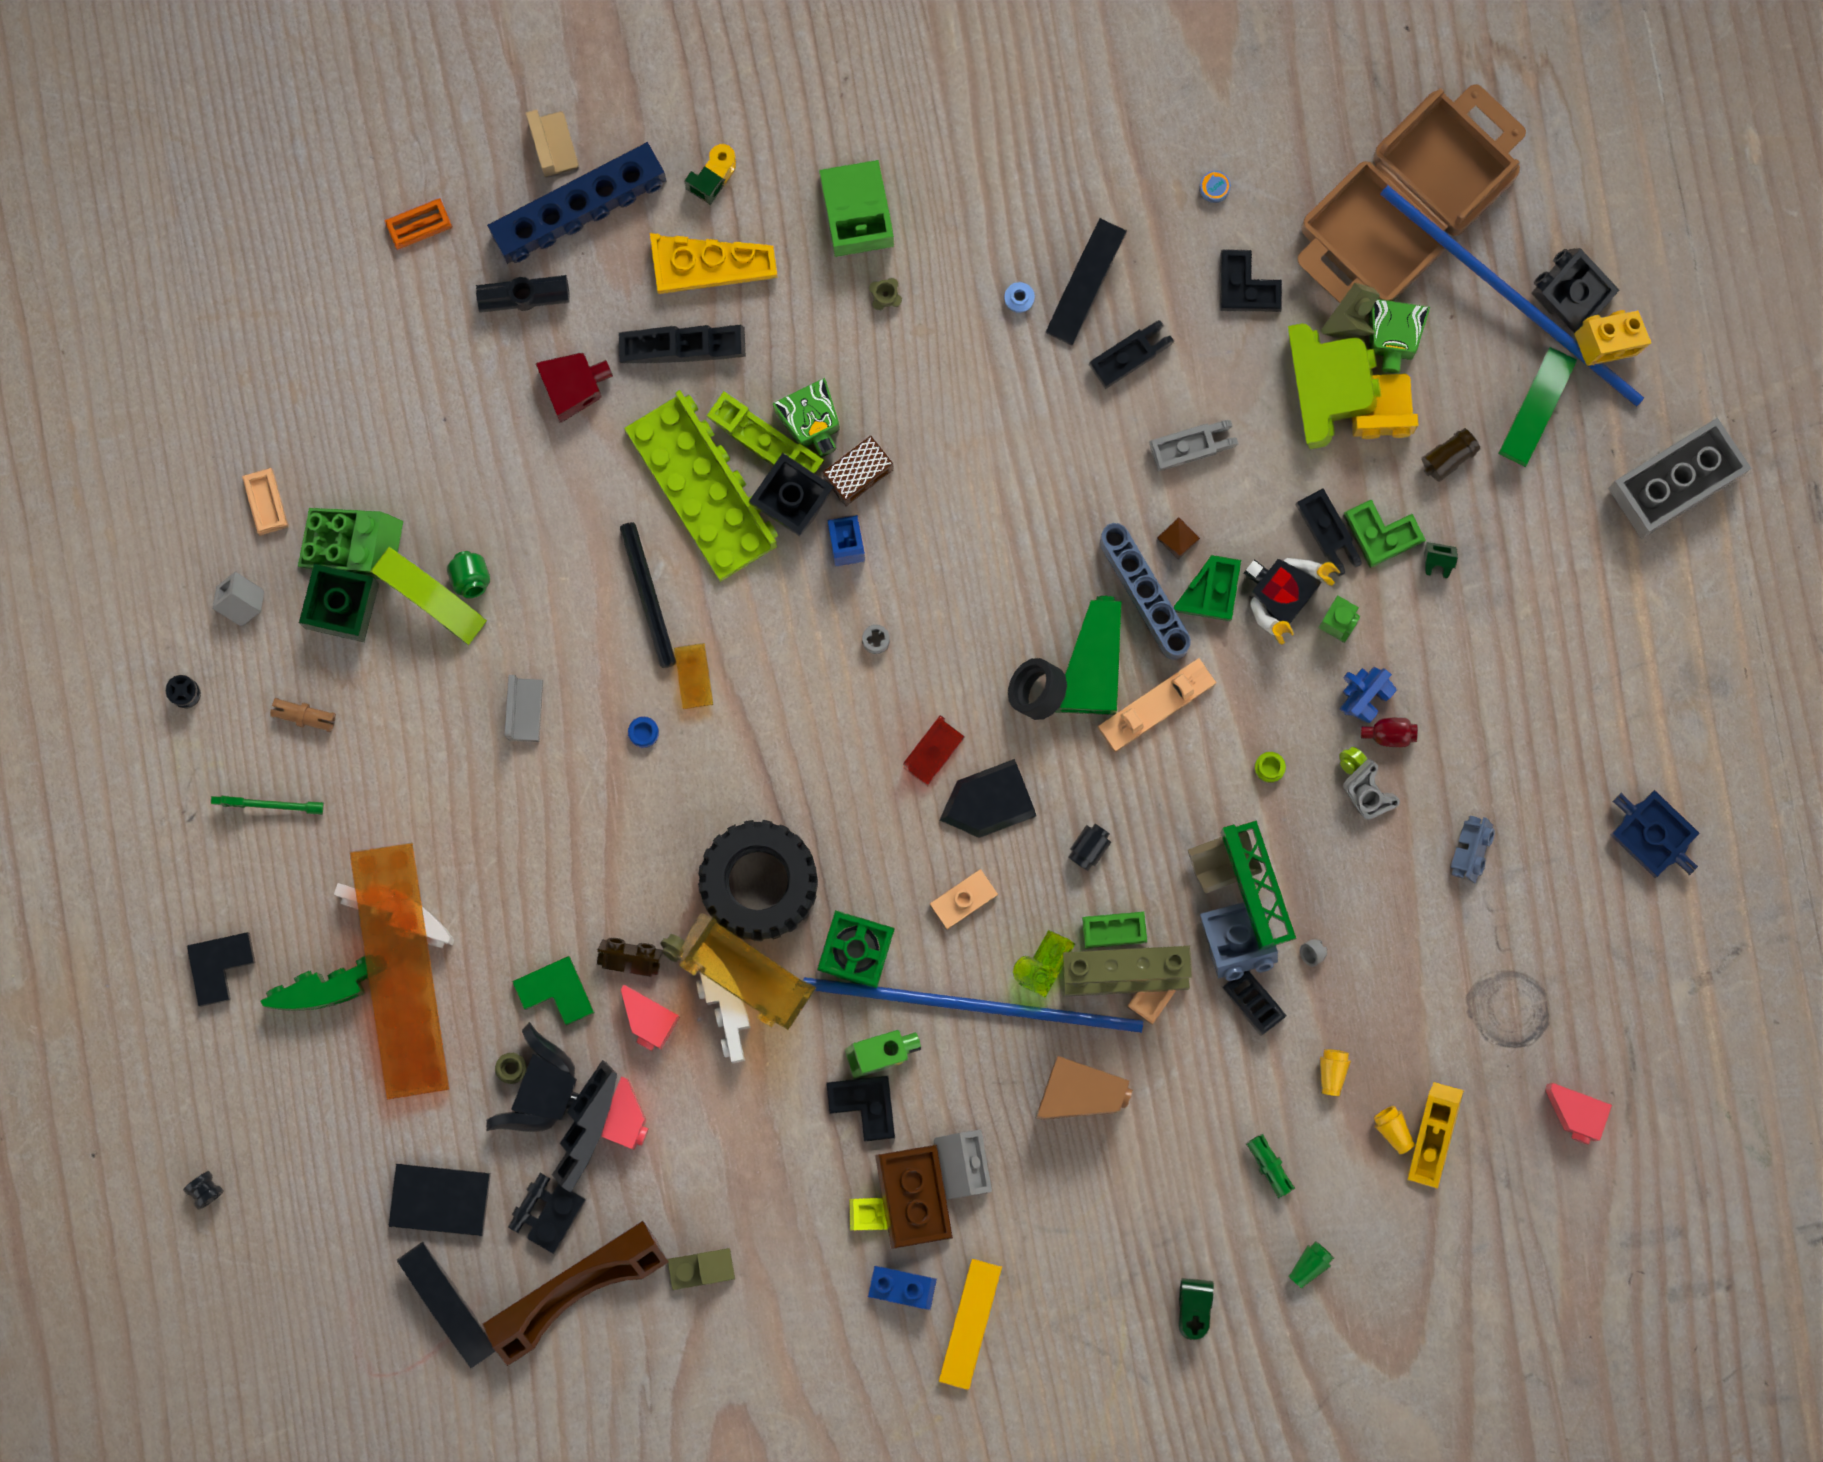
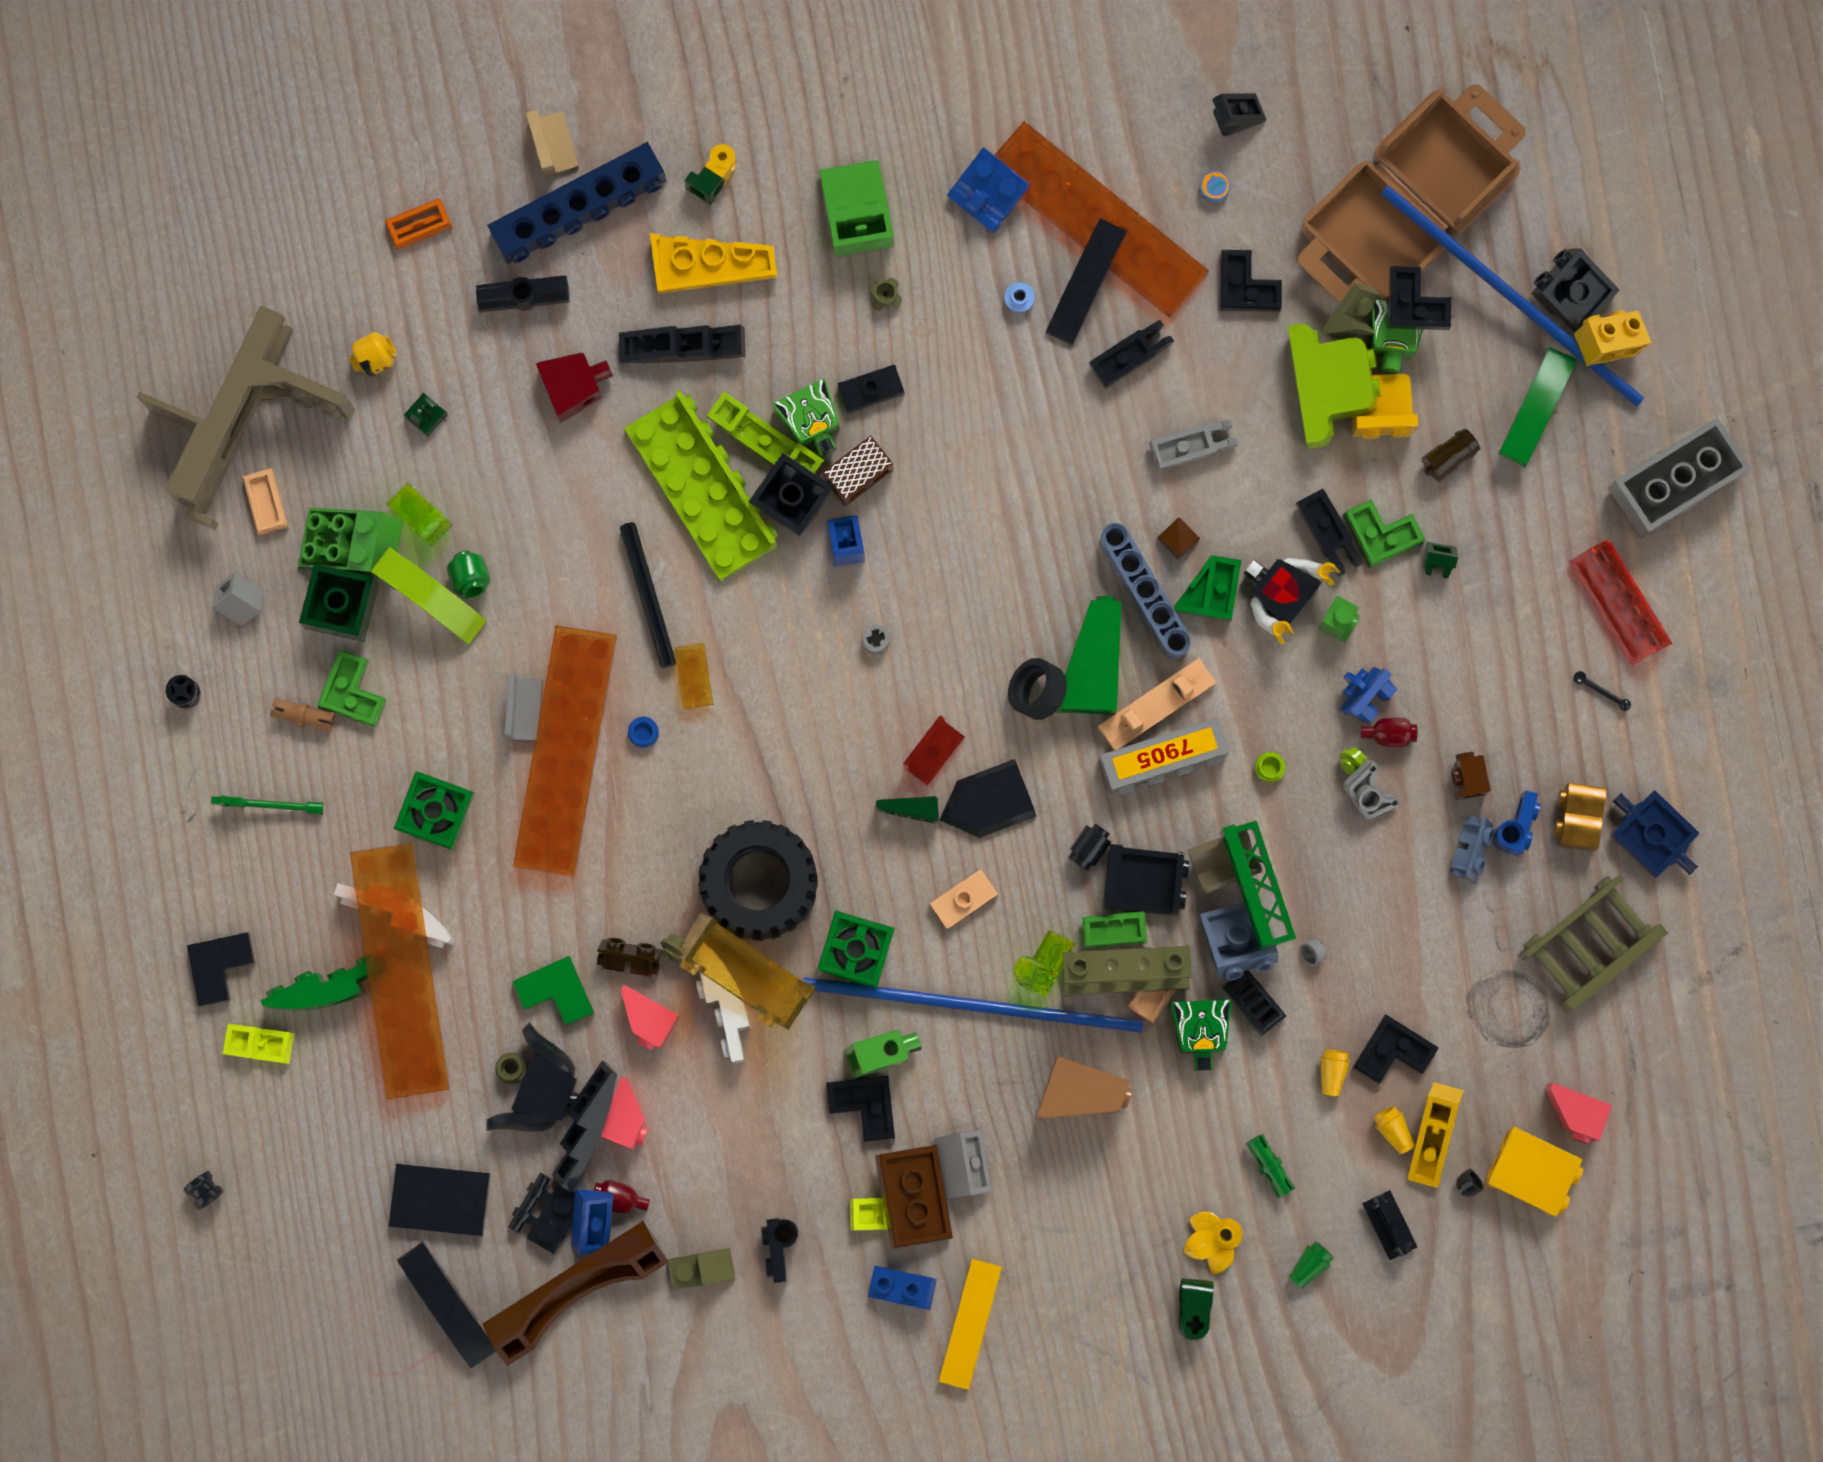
none -> dark tan piece [137,305,355,530]
none -> neon yellow slope [222,1023,295,1064]
none -> bright green tile [317,649,387,728]
none -> yellow head [349,332,397,377]
none -> clear neon green plate [386,482,452,547]
none -> green piece [394,771,475,851]
none -> dark green tile [404,393,448,437]
none -> clear orange plate [513,625,617,877]
none -> blue slope [571,1189,613,1255]
none -> dark red plant [593,1180,650,1214]
none -> black plate [761,1218,799,1283]
none -> black plate [838,364,905,414]
none -> dark green slope [876,796,939,824]
none -> blue hinge [947,147,1031,233]
none -> clear orange plate [994,121,1209,318]
none -> brick [1099,717,1230,796]
none -> black panel [1103,844,1189,916]
none -> green torso [1170,999,1231,1071]
none -> yellow plate [1184,1211,1243,1274]
none -> black slope [1212,93,1267,136]
none -> black tile [1352,1014,1439,1084]
none -> black hinge [1362,1190,1418,1261]
none -> black plate [1388,266,1451,330]
none -> reddish brown brick [1451,752,1491,800]
none -> black hinge [1456,1169,1484,1197]
none -> yellow panel [1483,1126,1583,1217]
none -> blue plate [1493,790,1541,856]
none -> olive fence [1519,875,1668,1013]
none -> pearl gold brick [1554,782,1606,852]
none -> clear red fence [1569,539,1673,667]
none -> black hinge [1573,671,1631,711]

